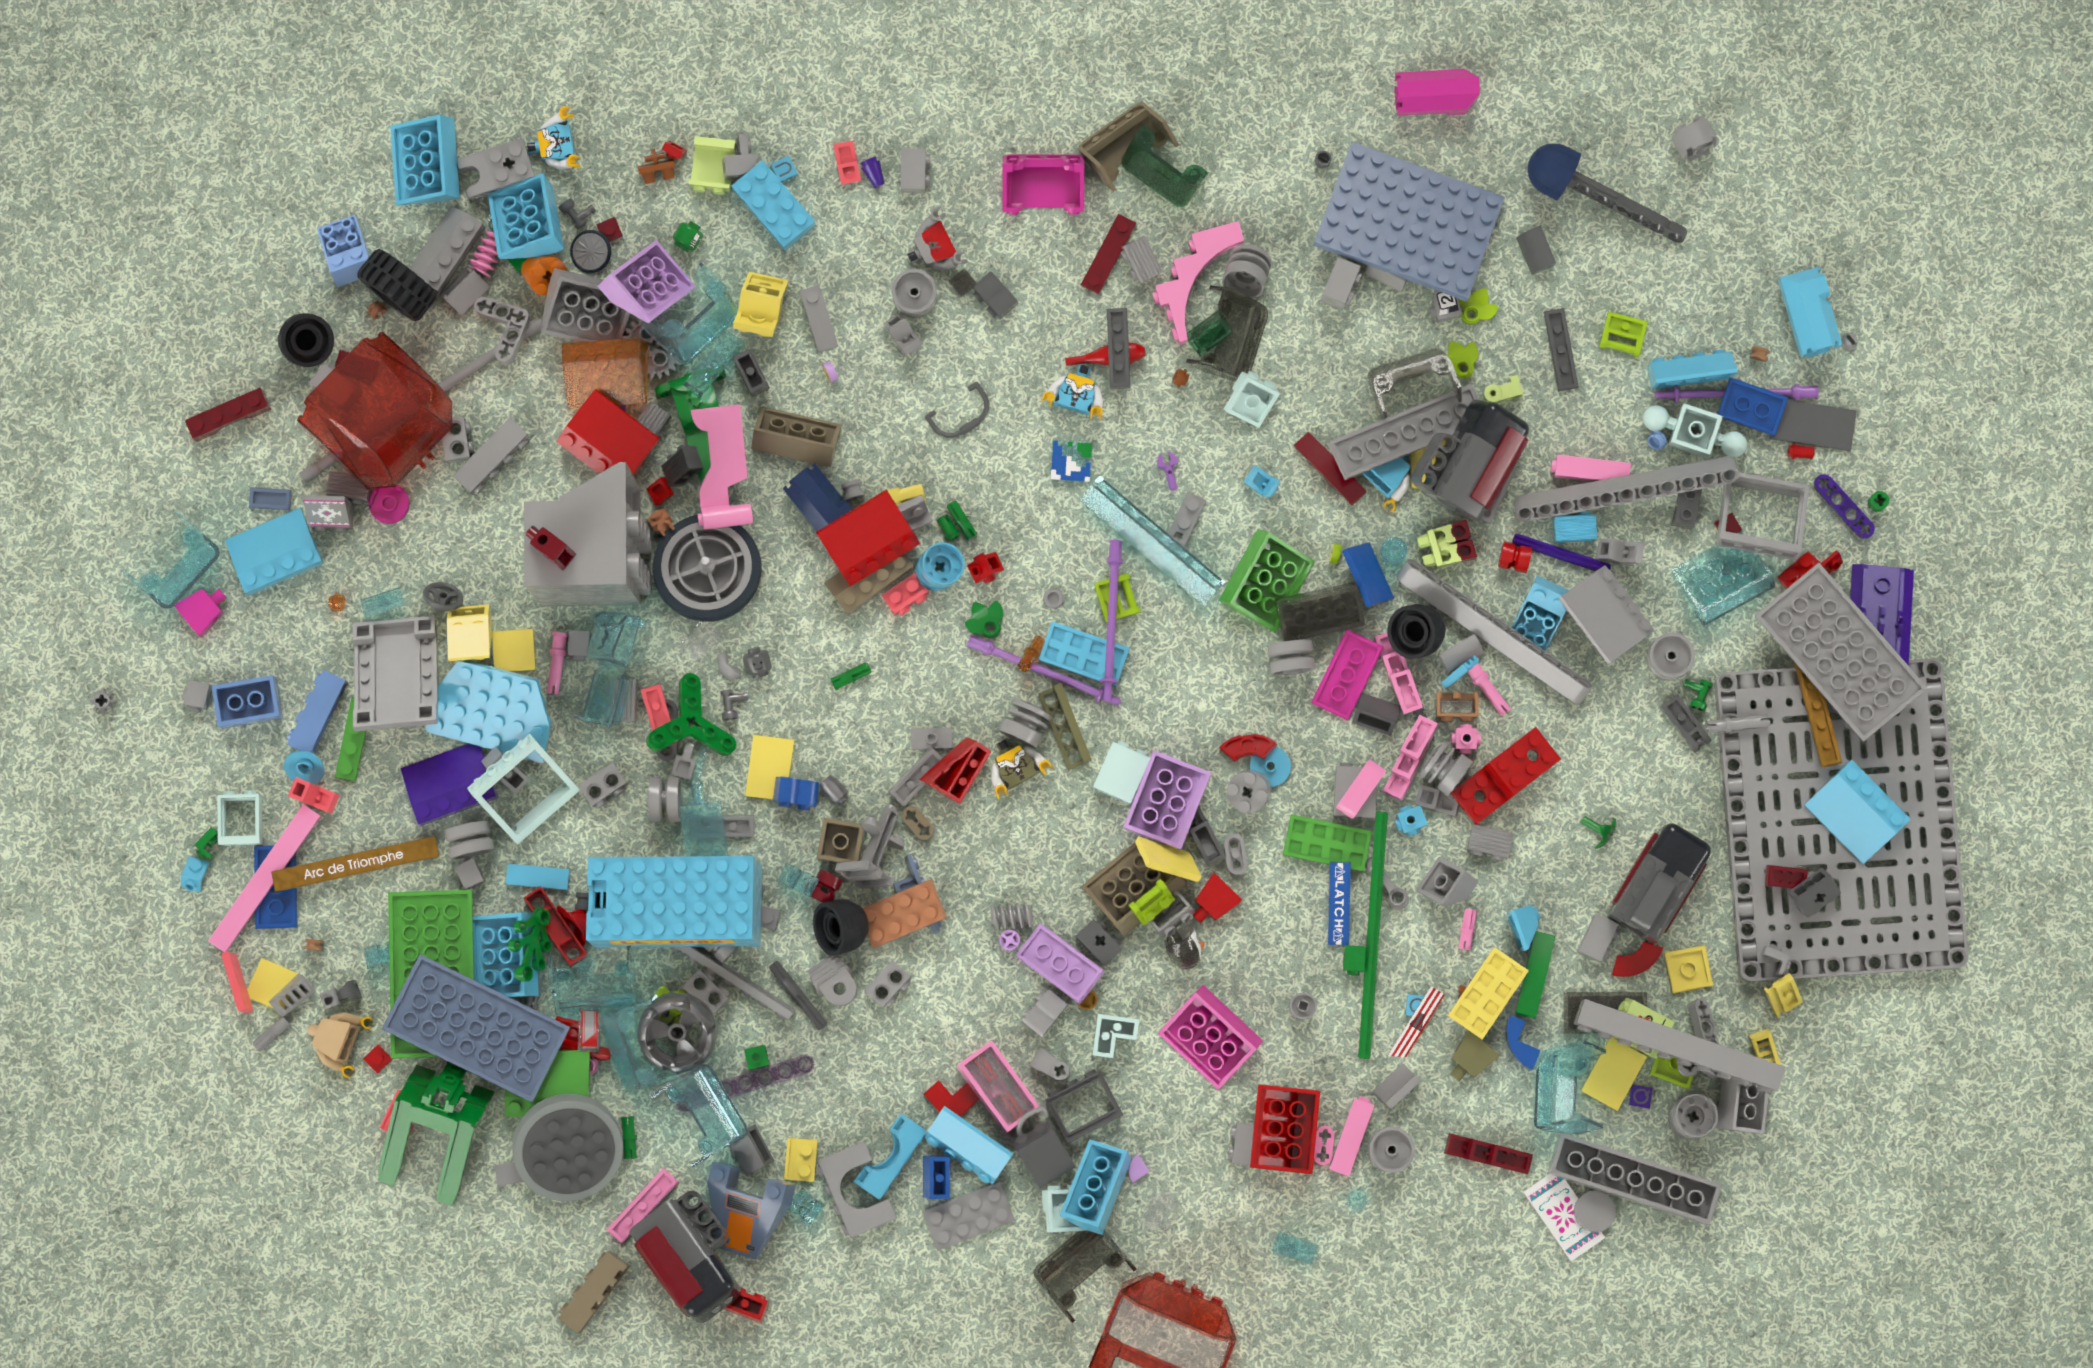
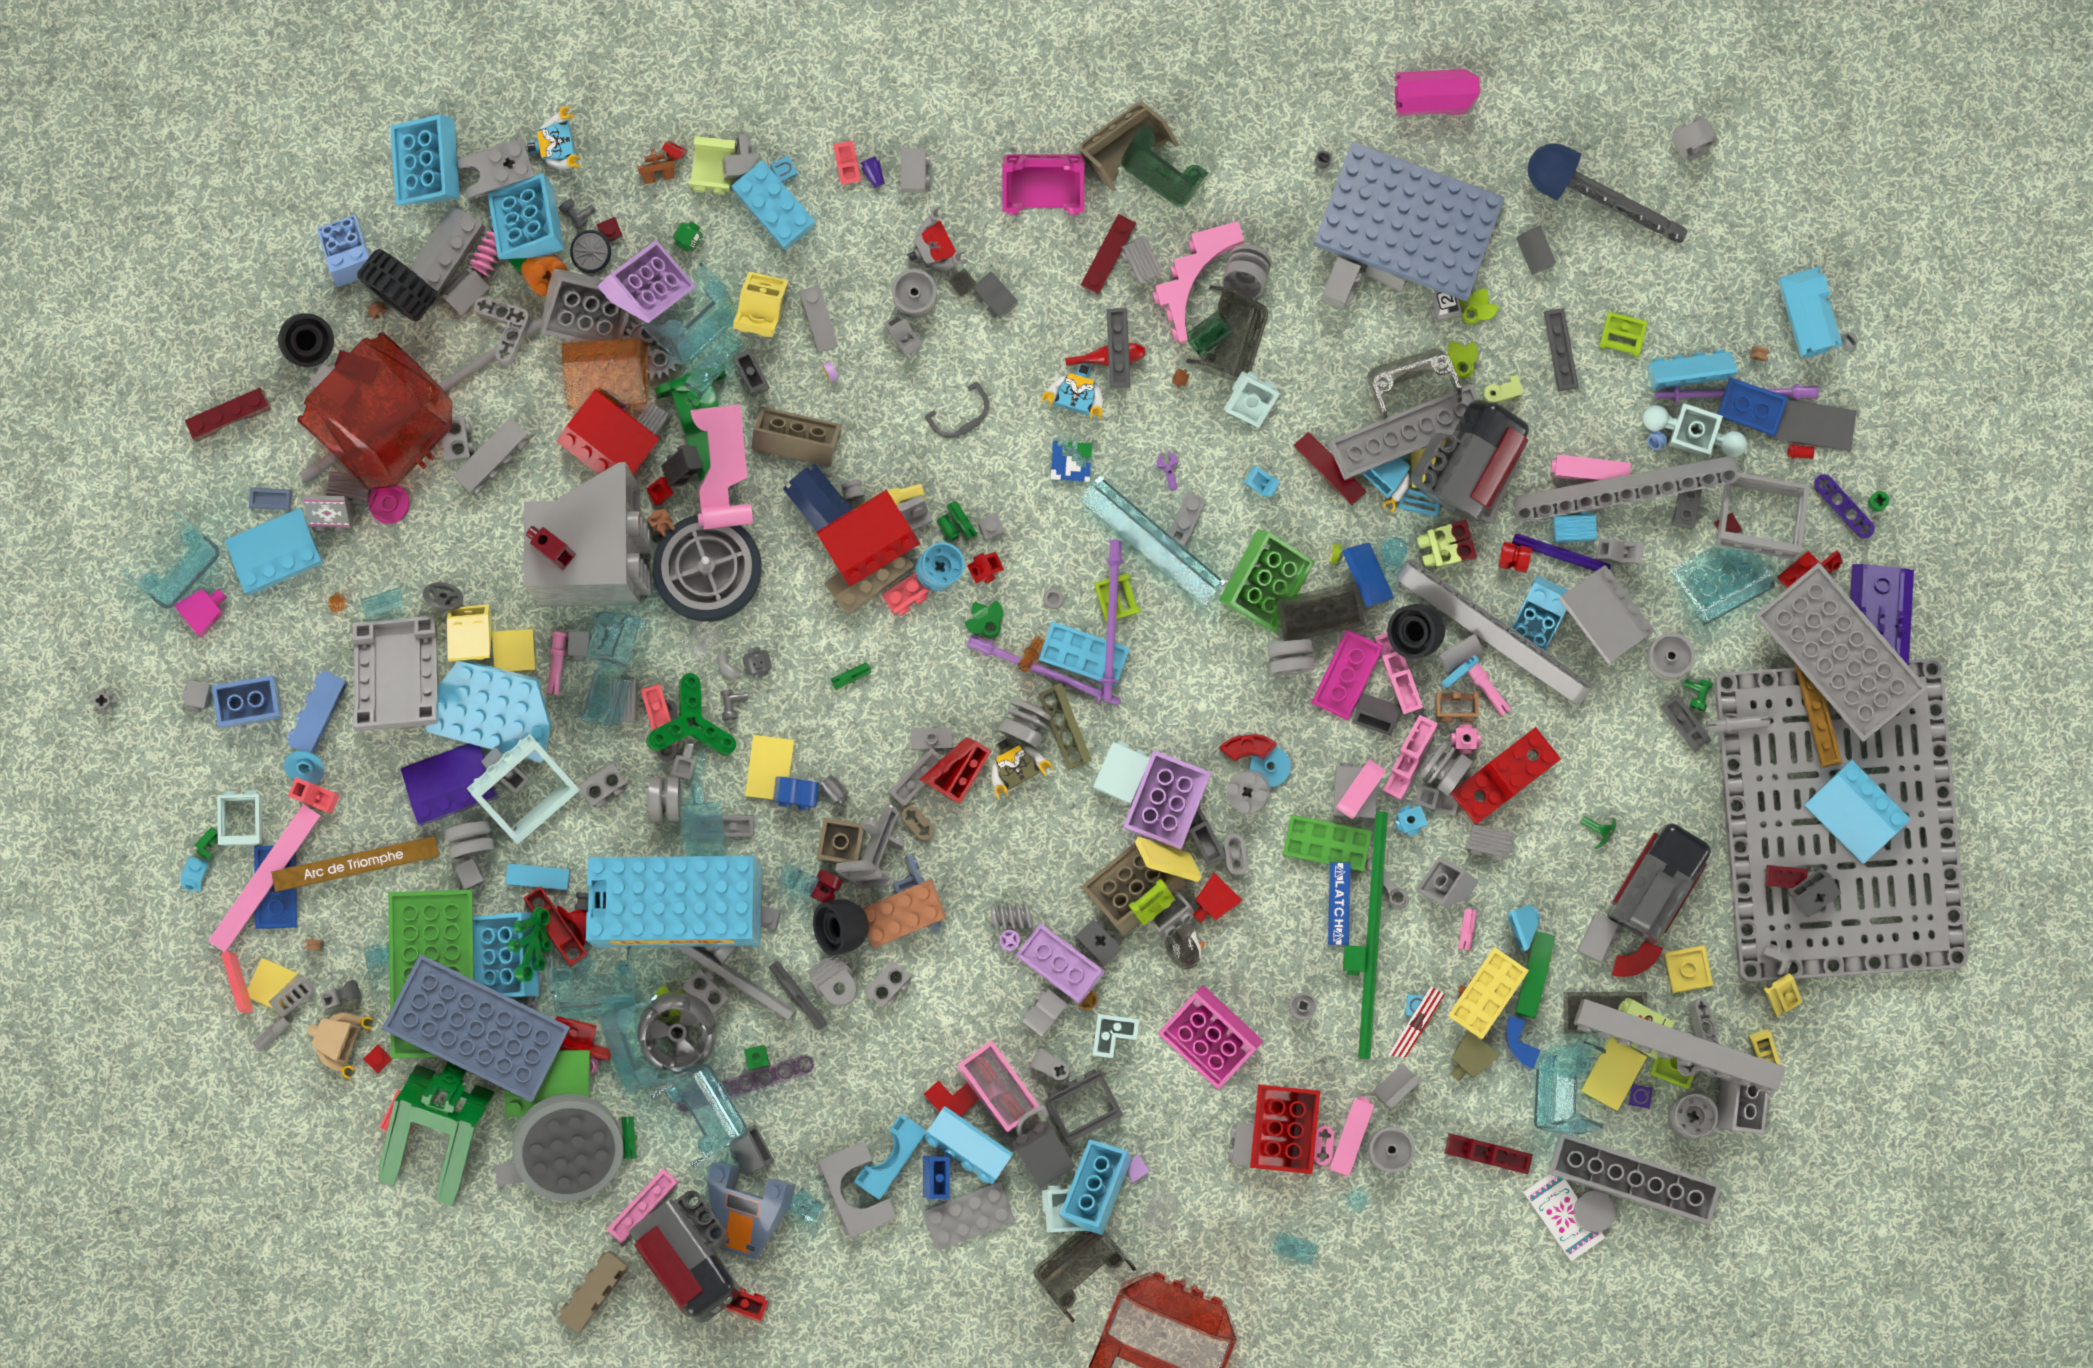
bright green plate [335,697,366,781] -> none
slope [578,1009,600,1052] -> none
light yellow plate [784,1138,818,1182] -> none
none -> light grey plate [978,513,1005,540]
none -> medium azure tile [1398,489,1440,517]

